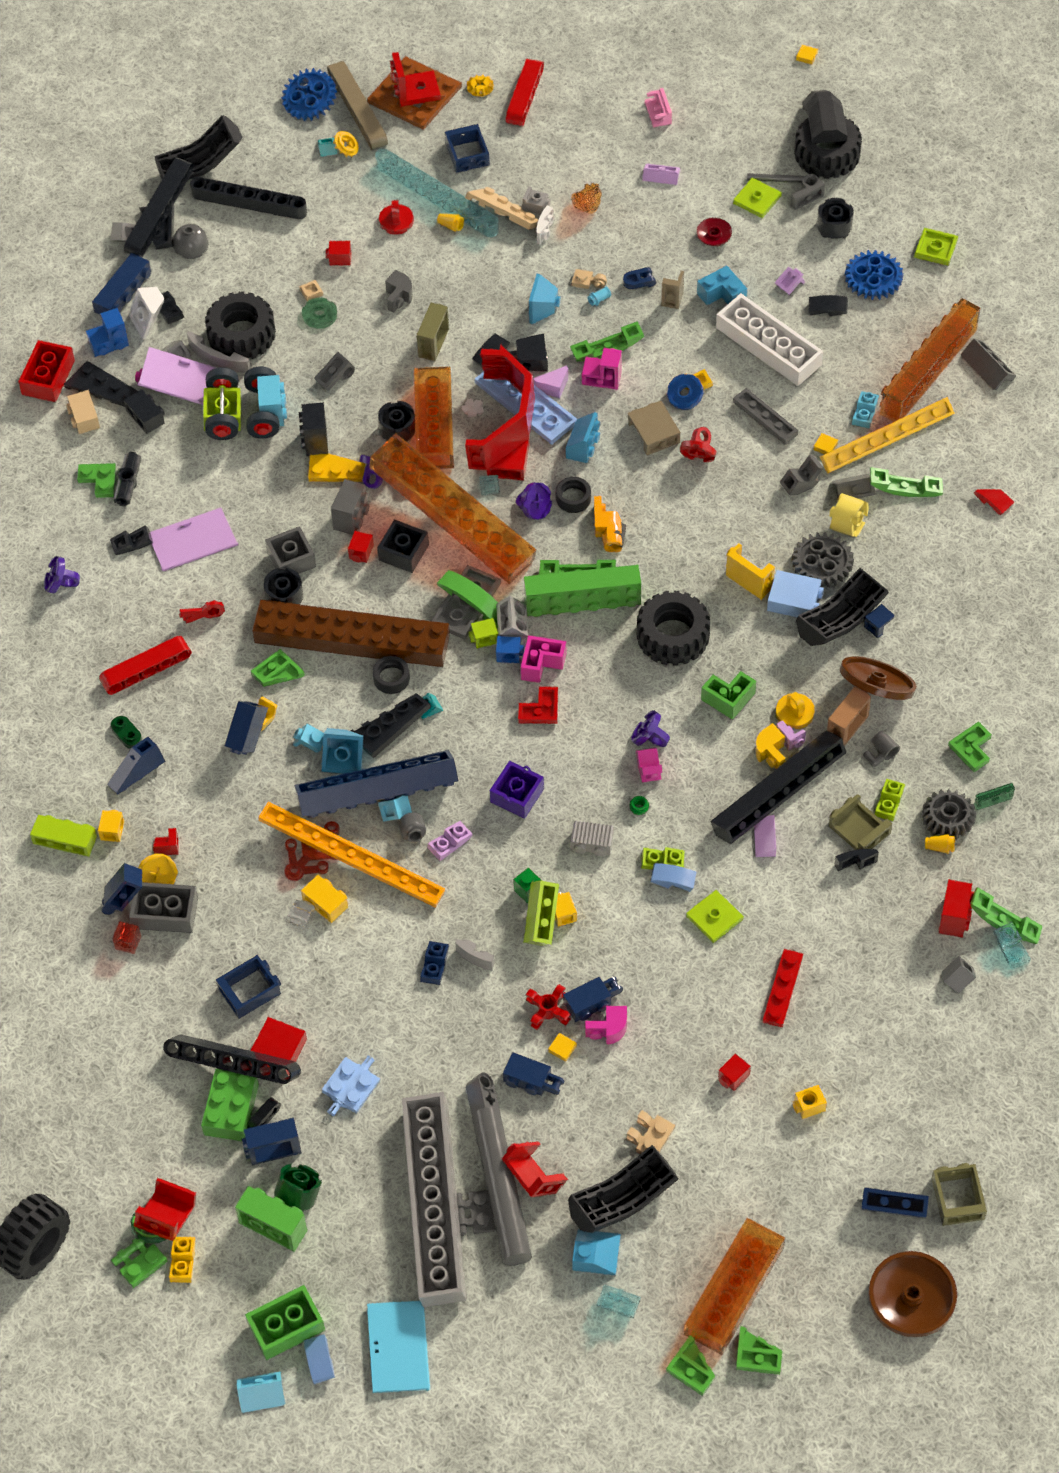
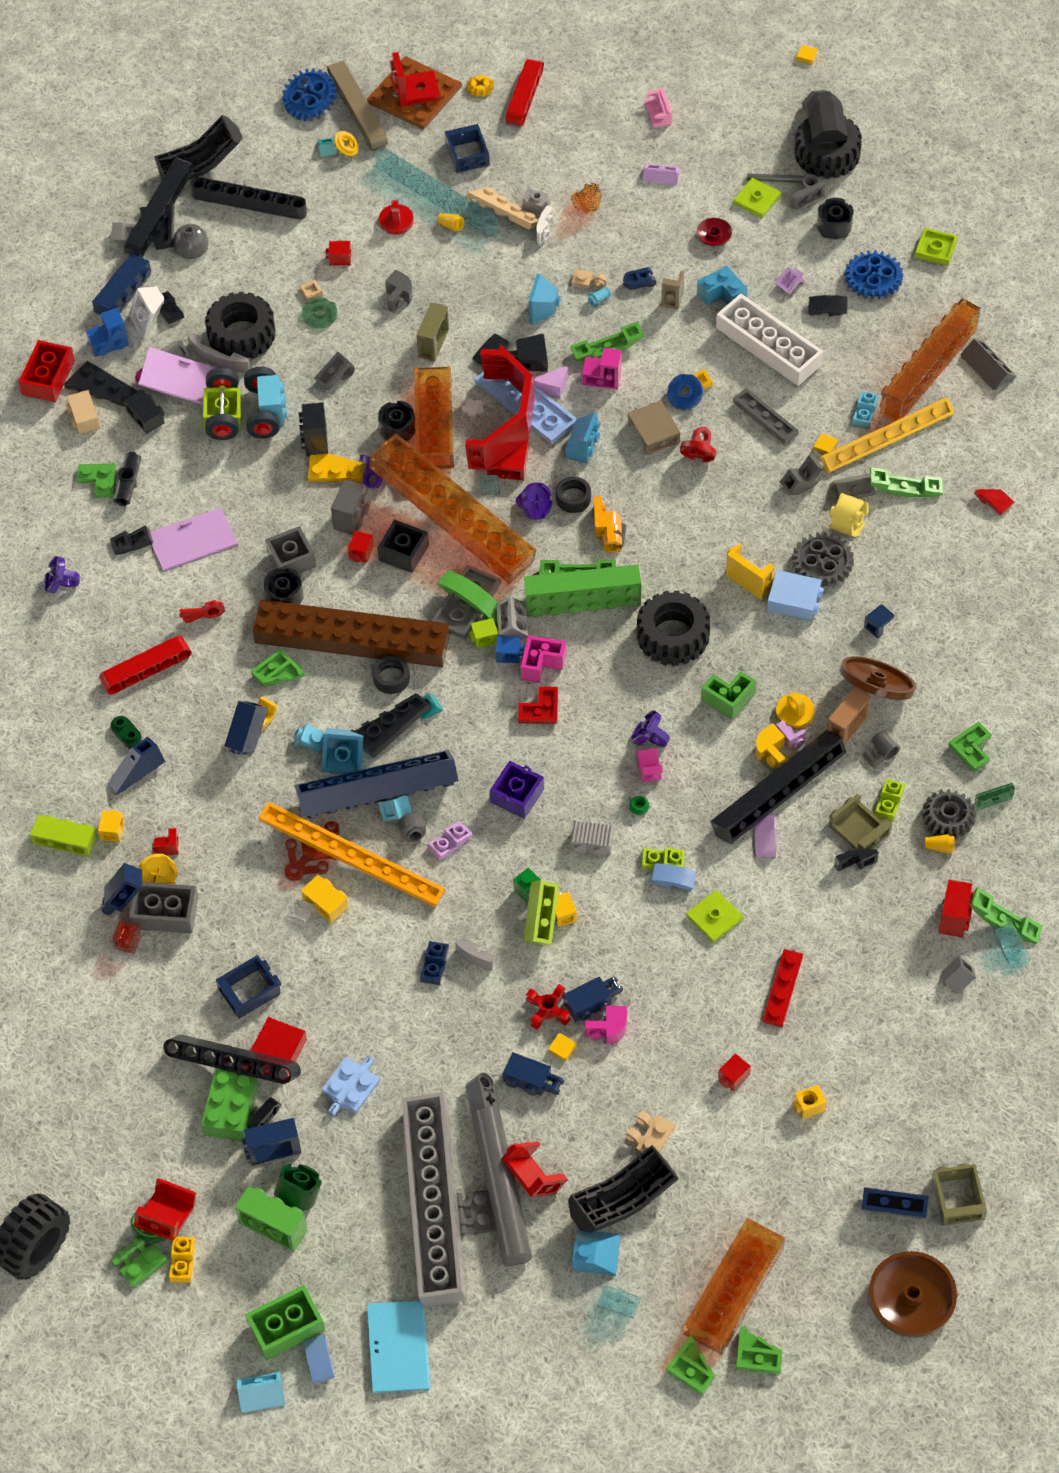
black piece [796,568,889,646] -> none

